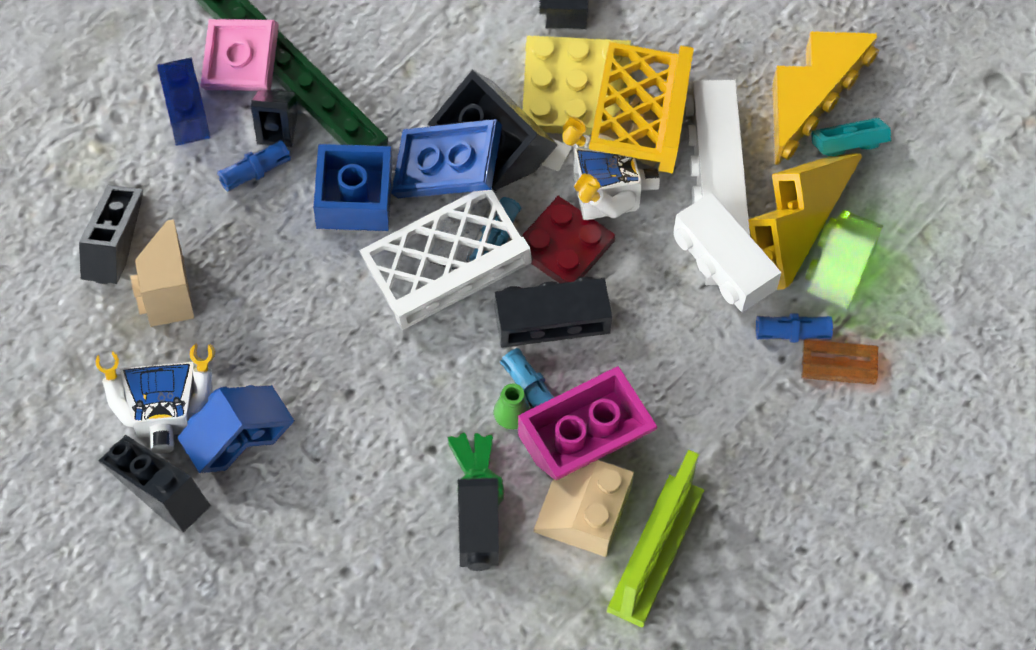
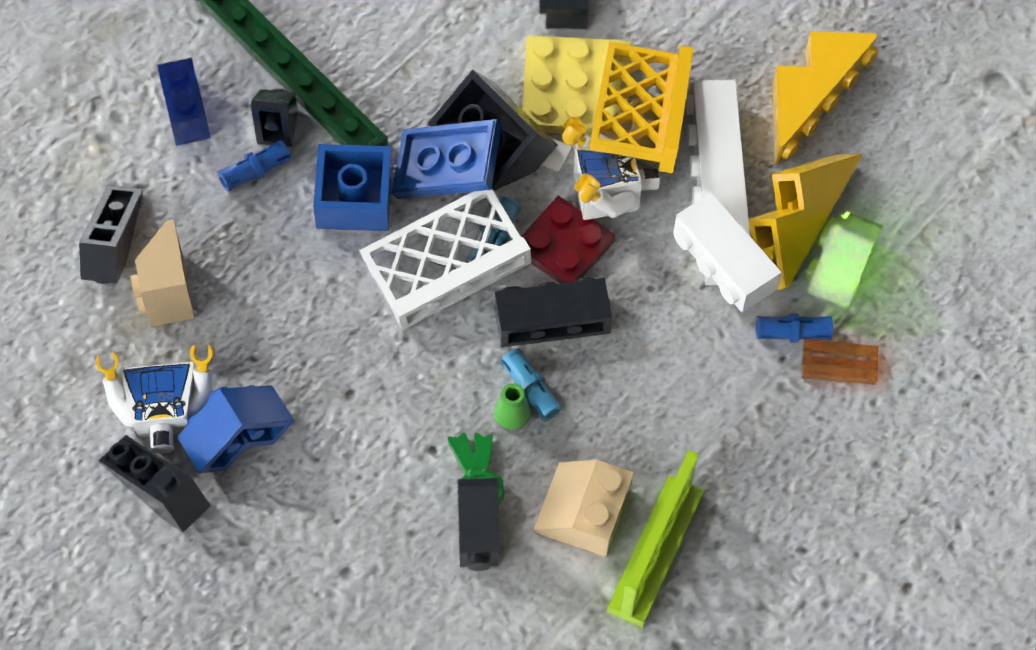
bright pink tile [200,19,279,91] -> none
dark pink slope [518,366,657,481] -> none
teal plate [811,117,891,156] -> none

